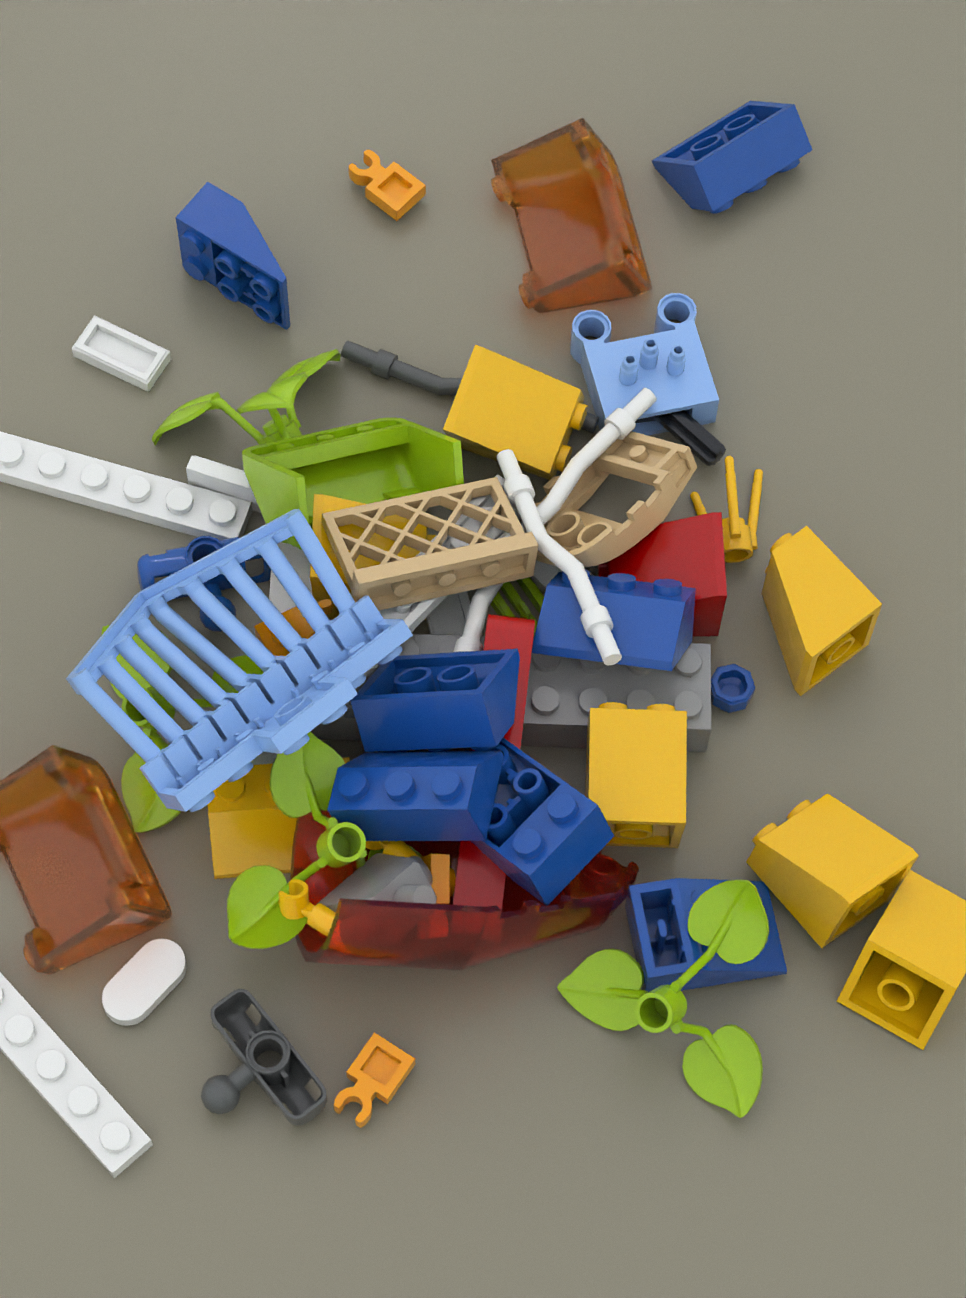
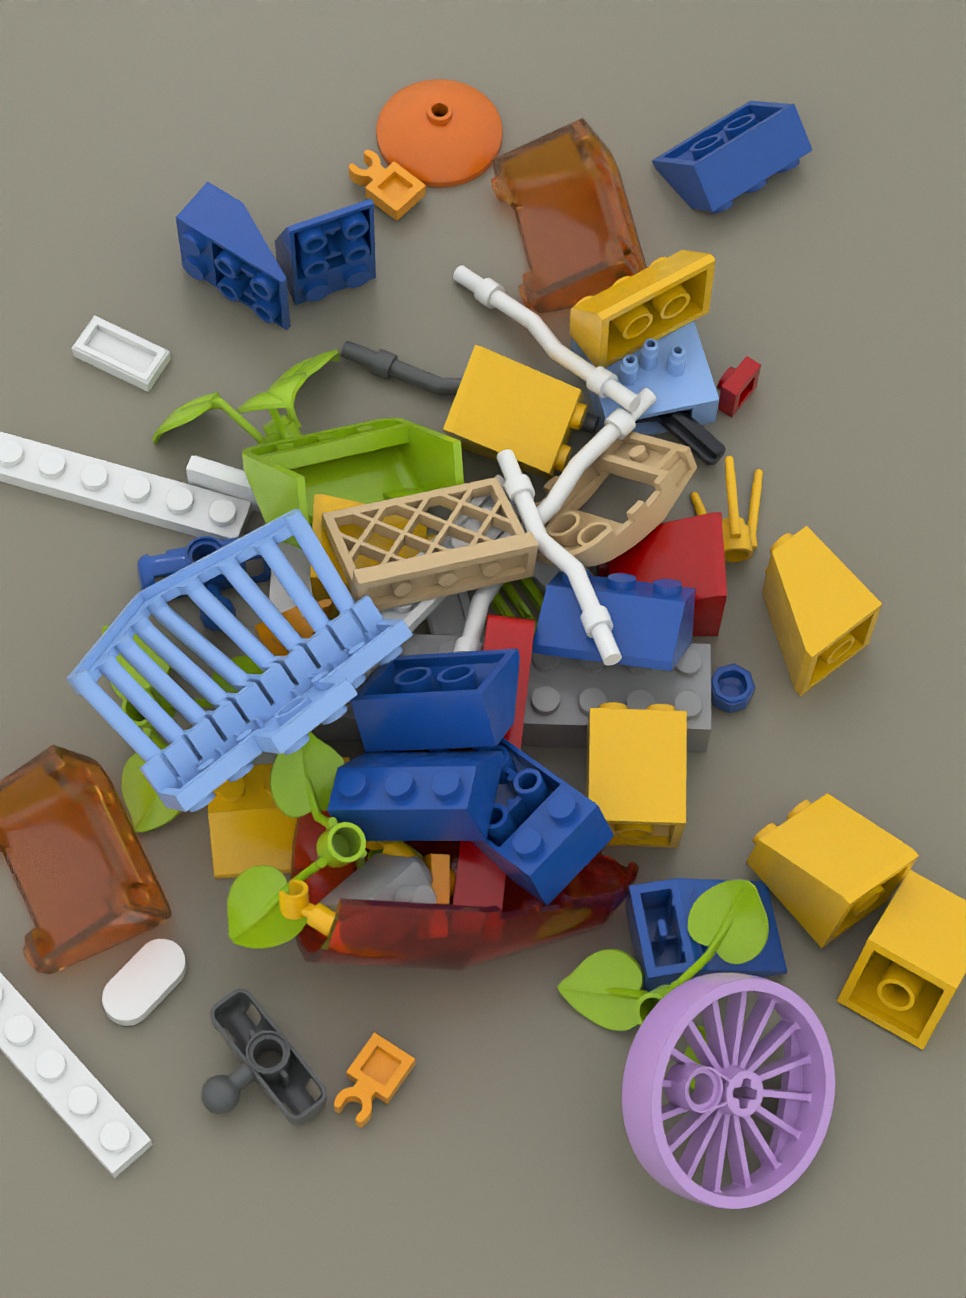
none -> blue slope [275,199,376,305]
none -> orange dish [376,79,502,188]
none -> white bar [453,265,641,412]
none -> yellow slope [569,250,716,368]
none -> lavender piece [622,973,835,1209]
none -> red plate [717,356,761,418]

